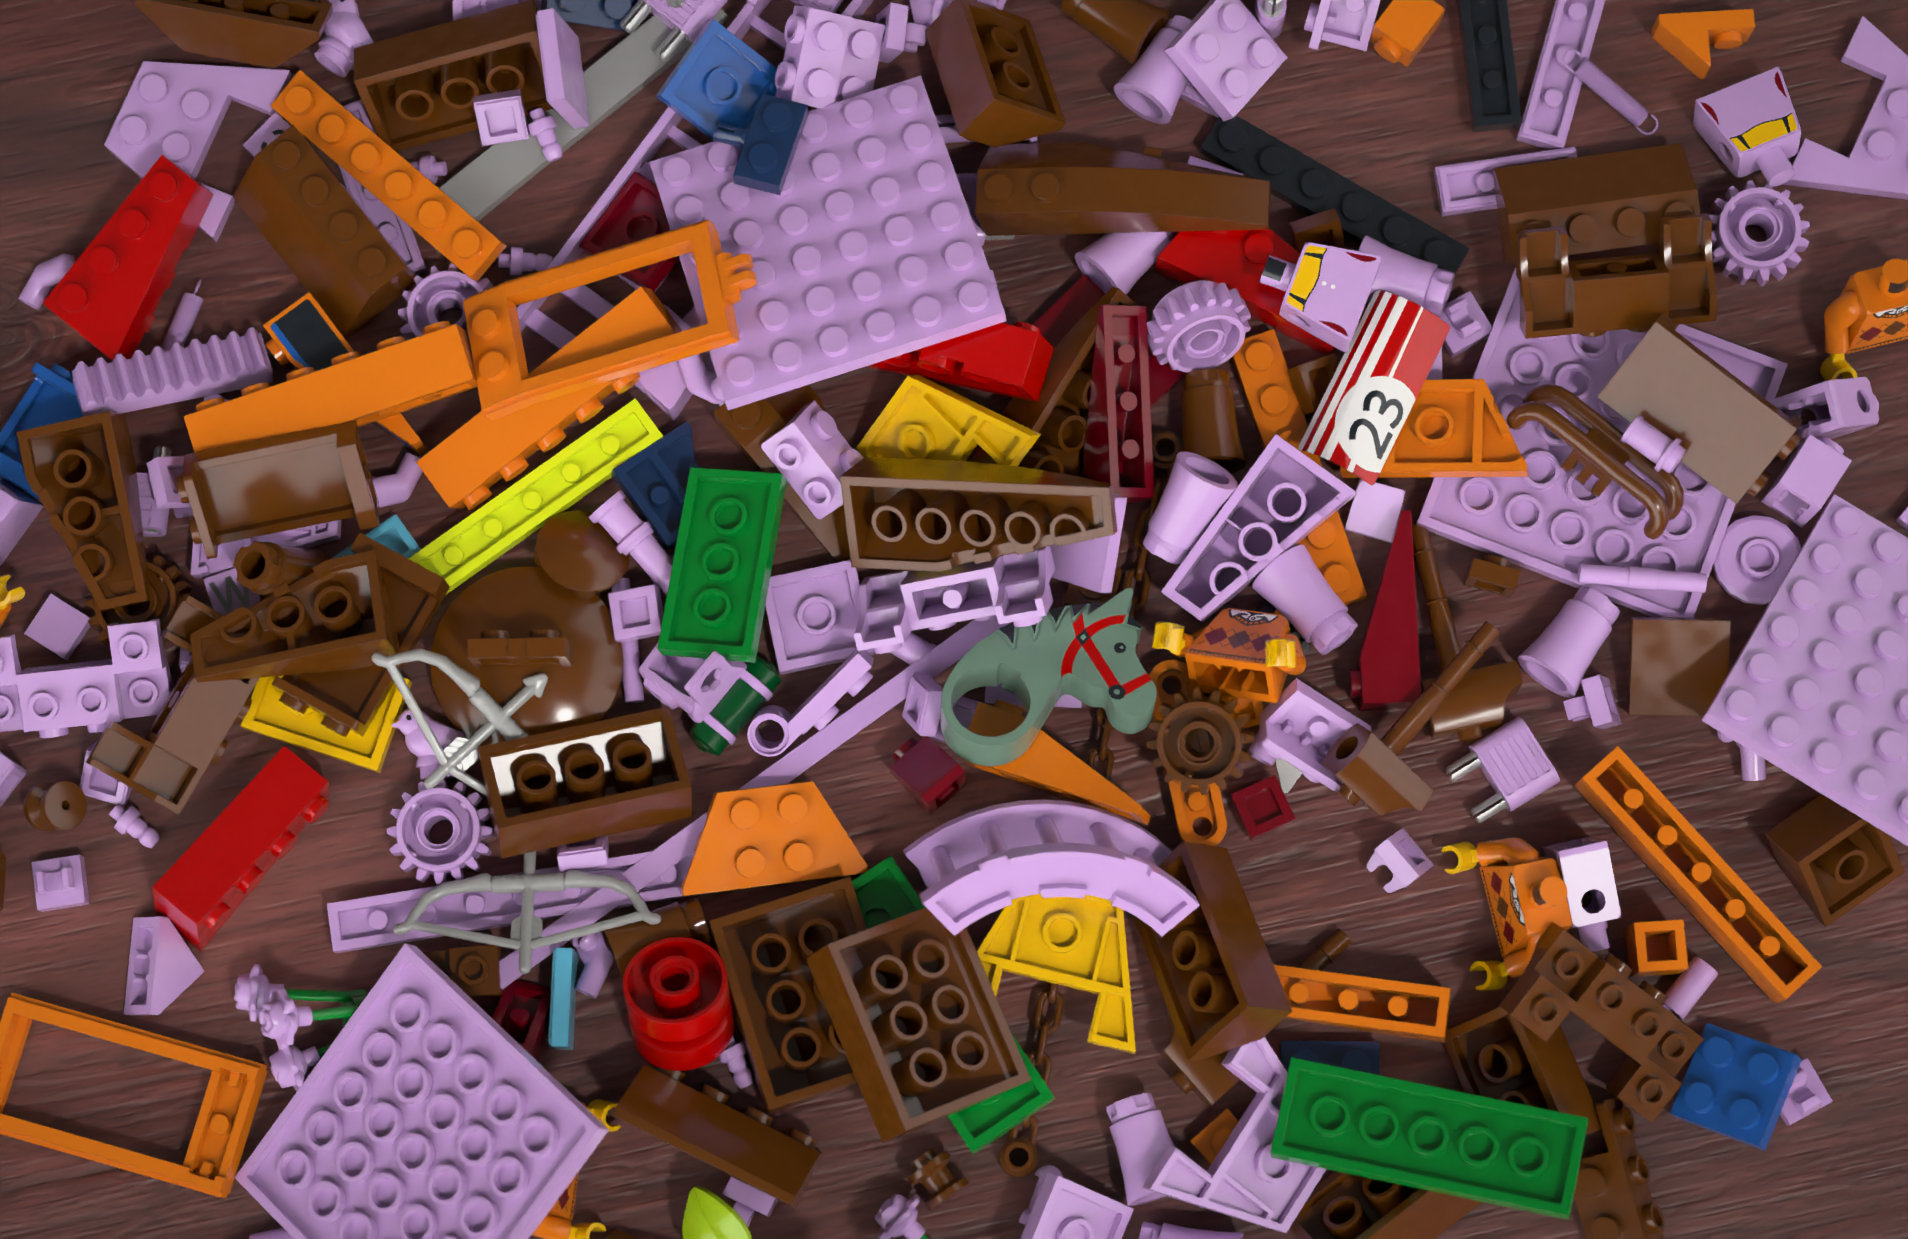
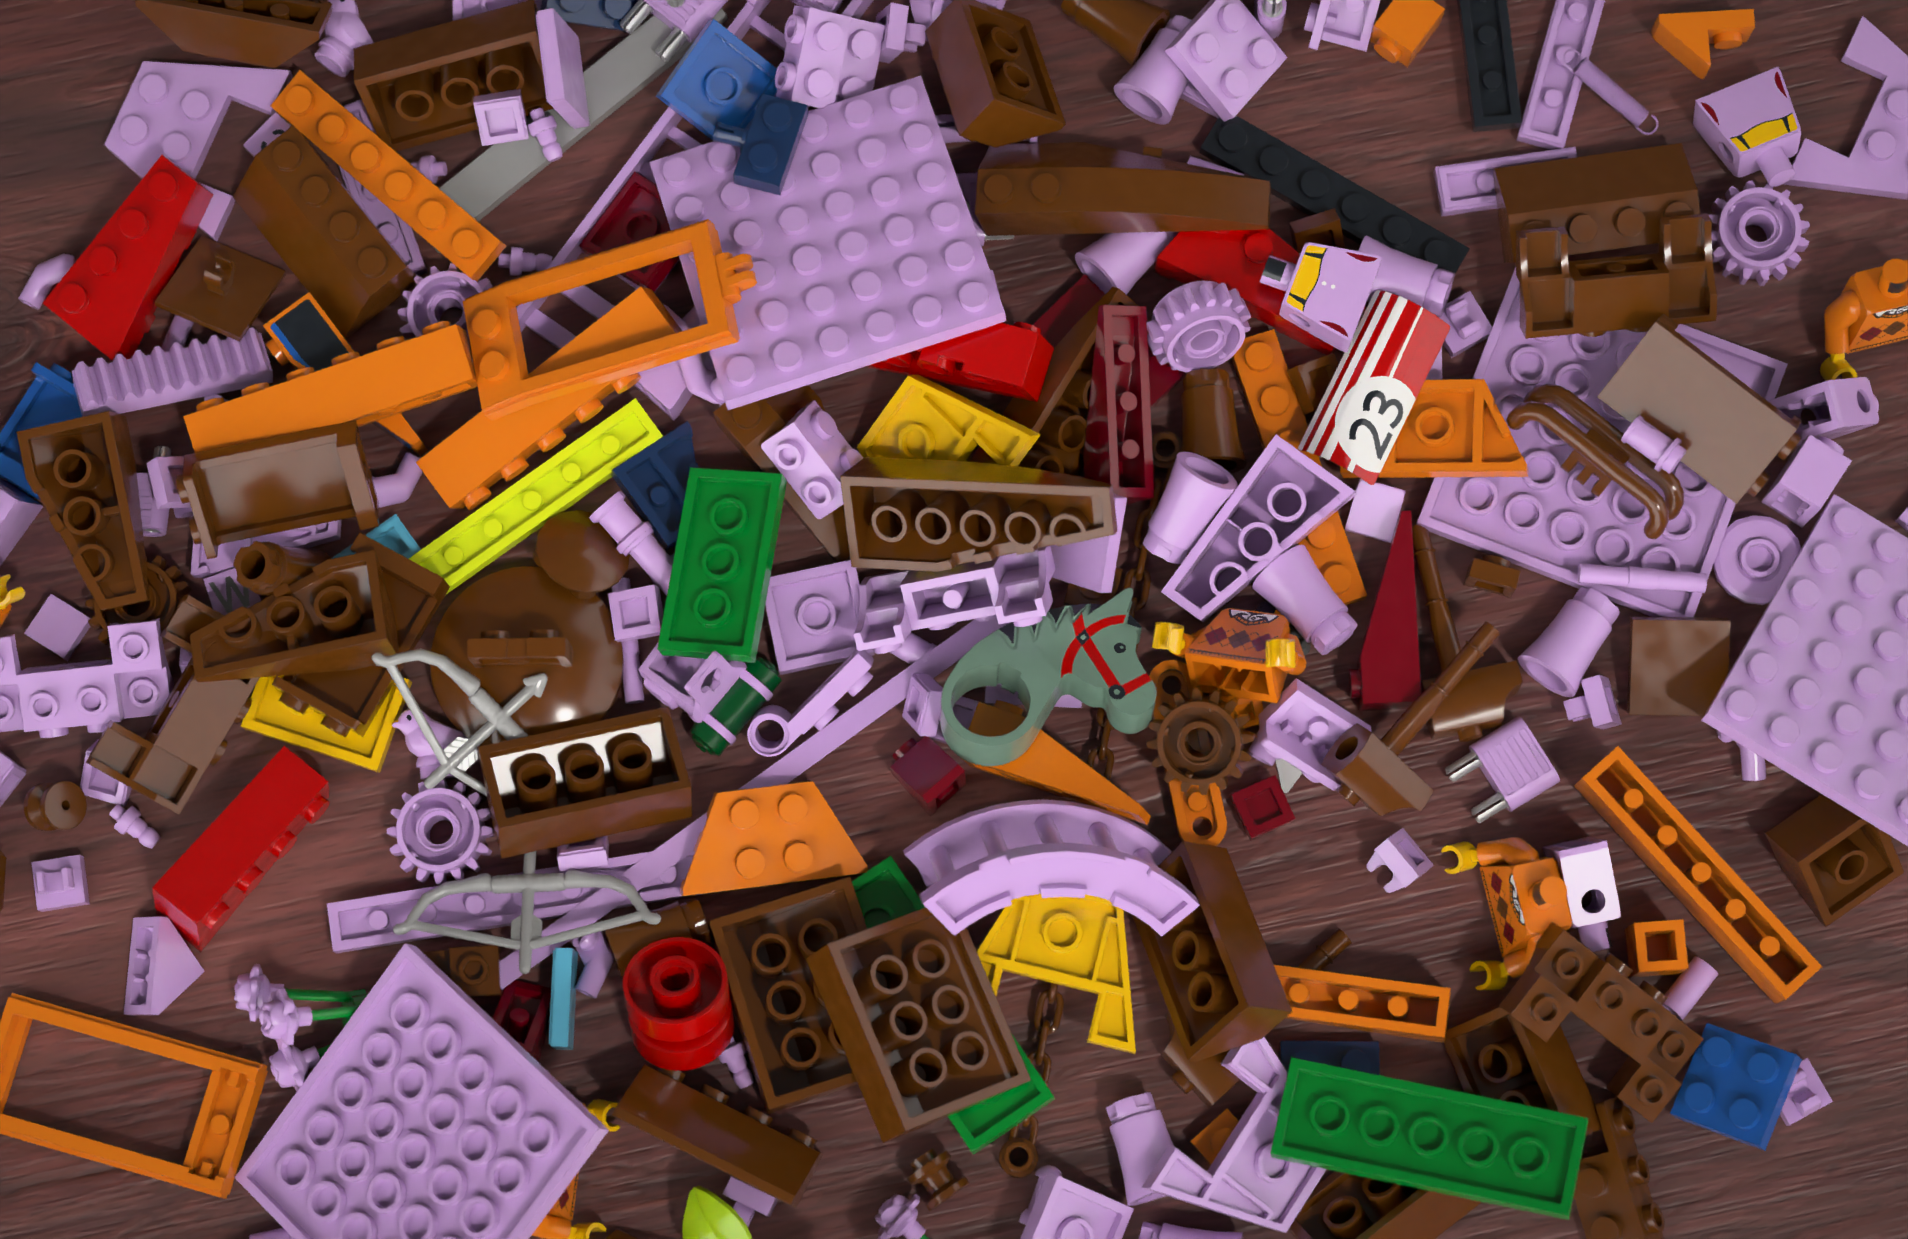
none -> reddish brown piece [155,236,286,342]

